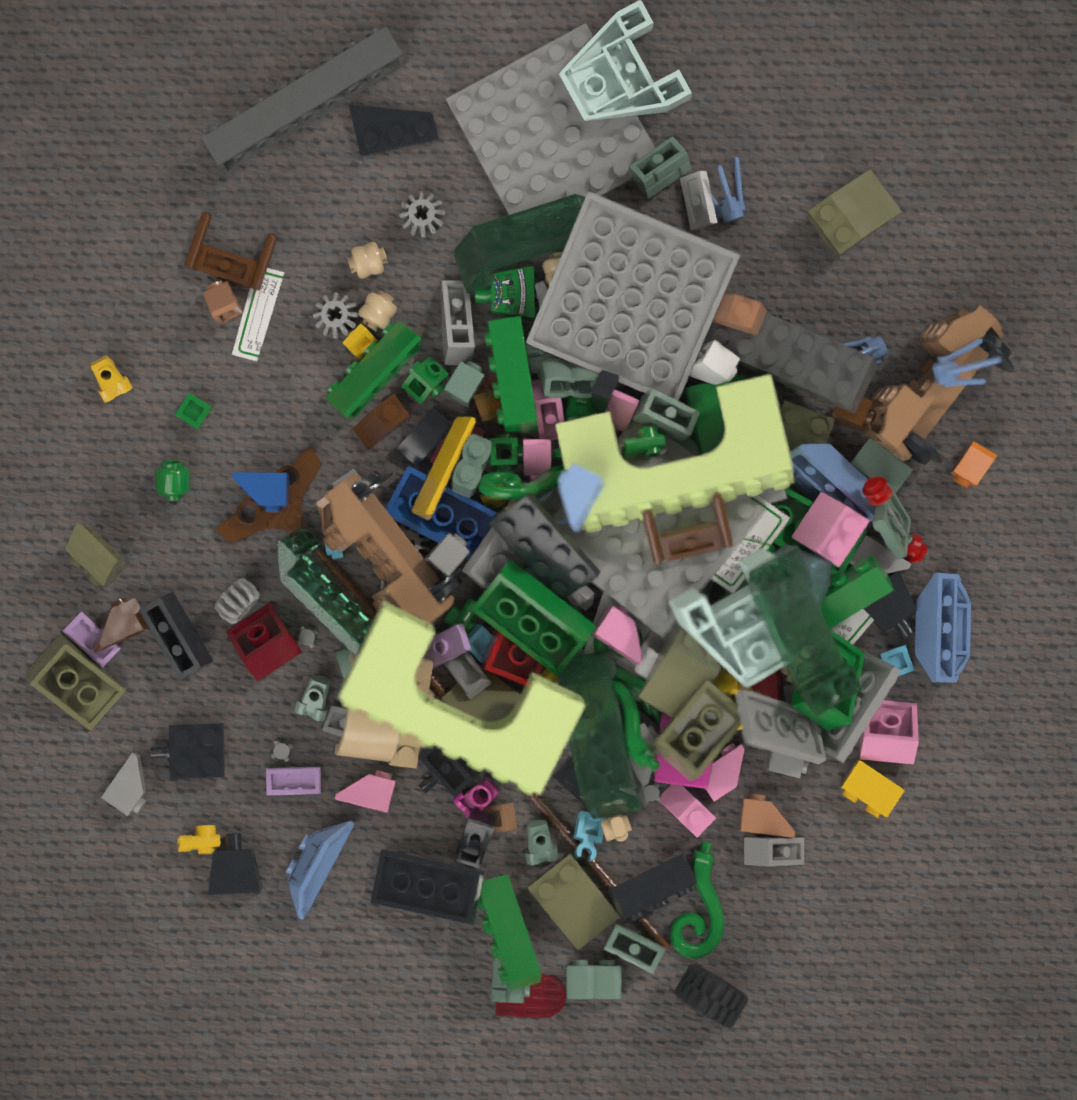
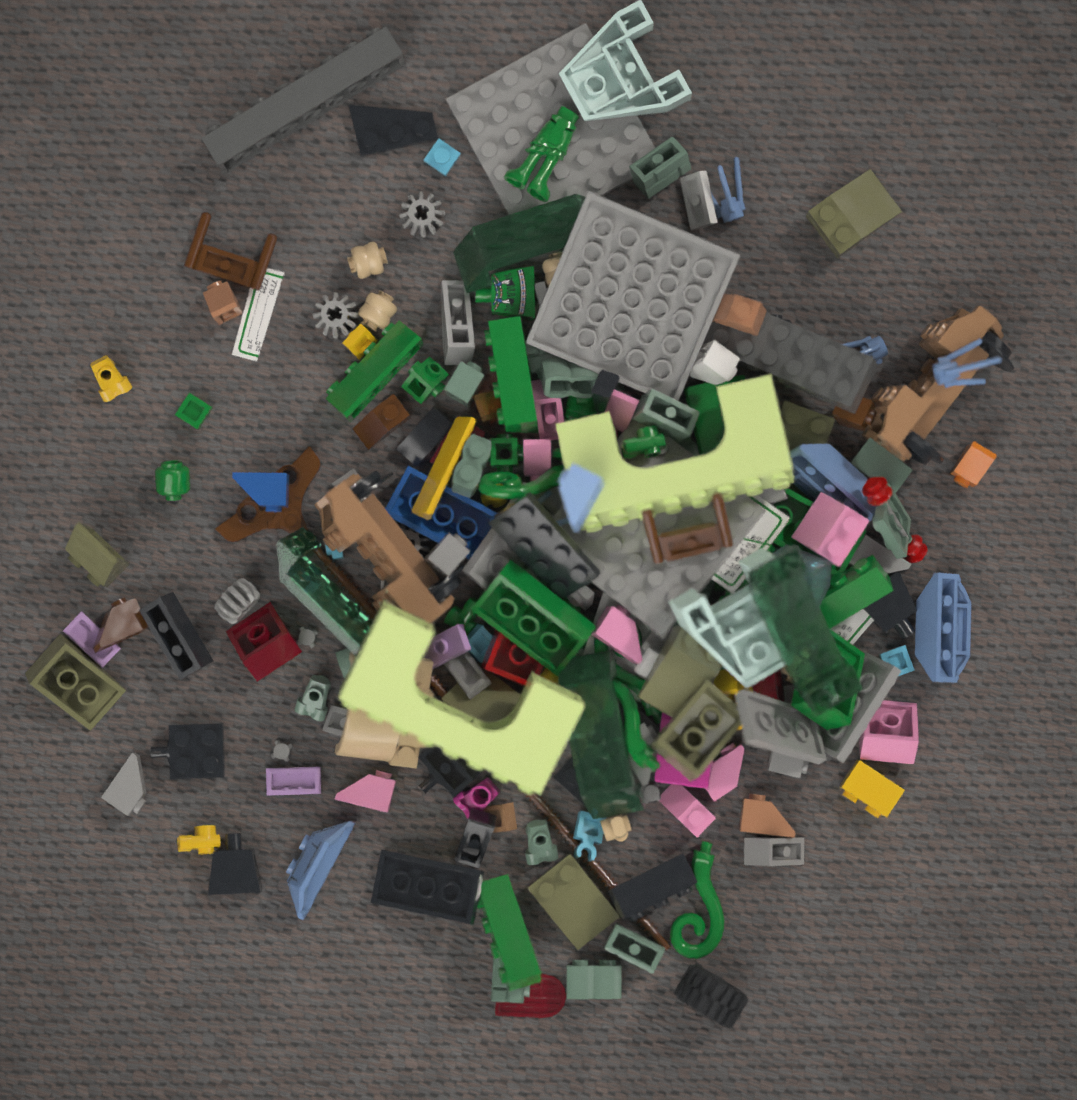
none -> medium azure plate [424,139,461,176]
none -> green piece [503,106,579,202]

